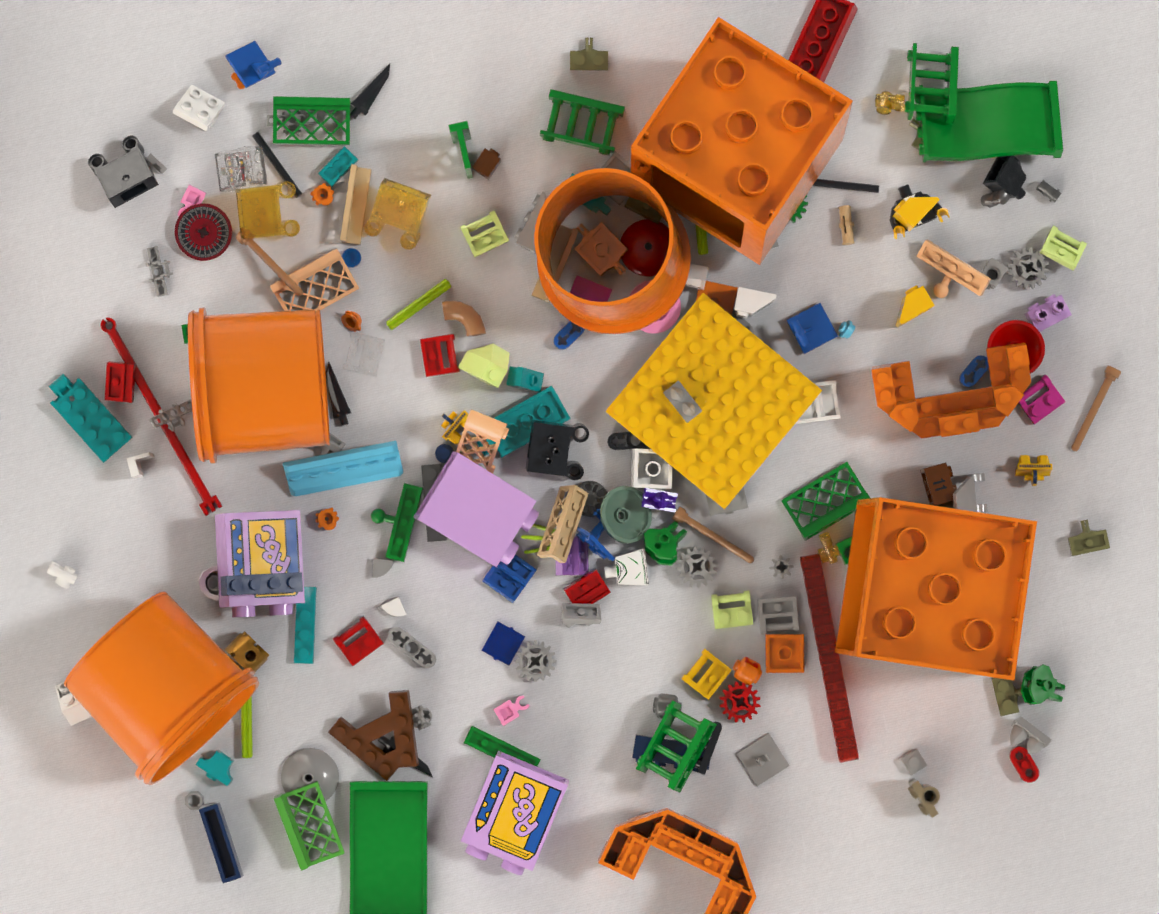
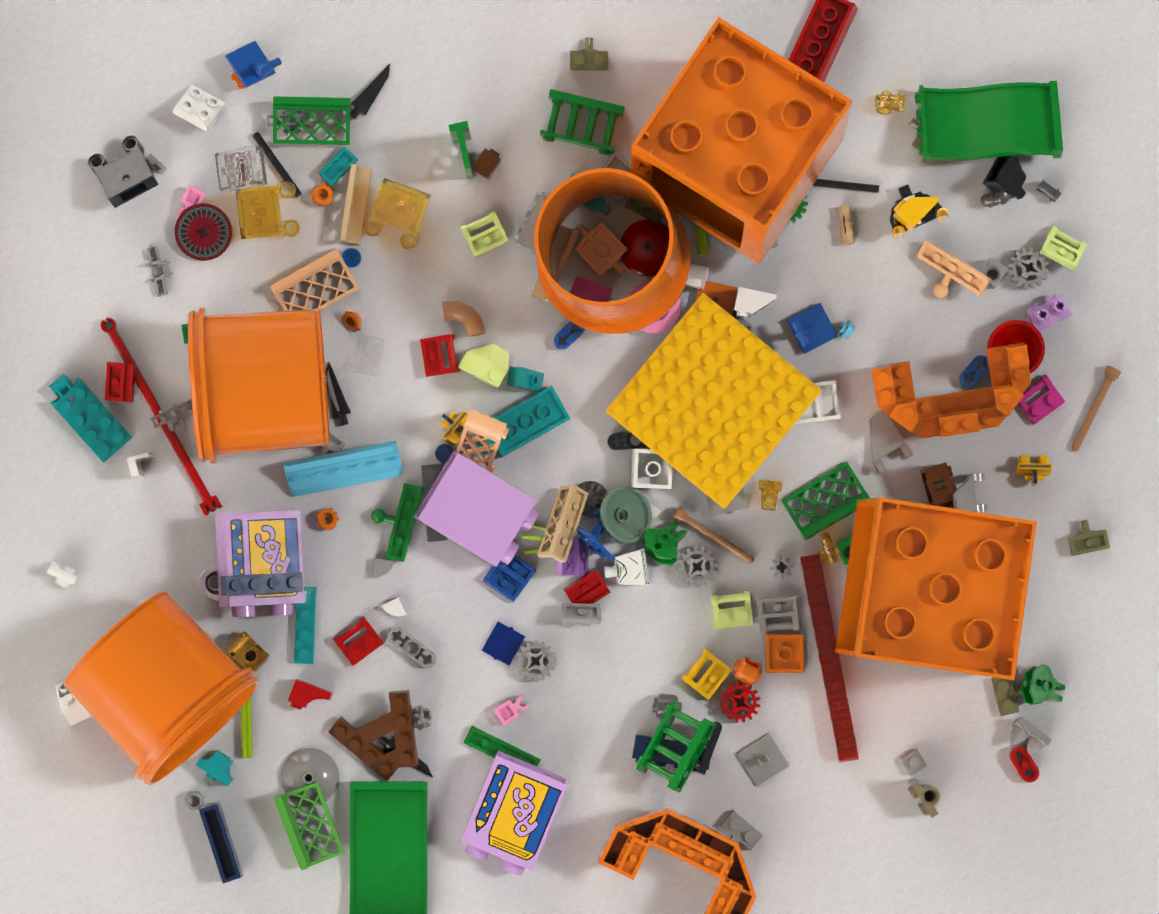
medium nougat piece [236,228,303,296] -> none
lime axle [386,279,452,330] -> none
black piece [525,420,589,480] -> none
dark purple hips [641,488,678,512] -> none
light grey tile [663,380,702,423] -> none
yellow slope [896,285,935,328] -> none
green fence [904,43,959,124] -> none
none -> red arch [288,679,333,710]
none -> light grey plate [721,811,763,850]
none -> clear yellow plate [759,480,782,511]
none -> light grey flag [869,412,913,475]

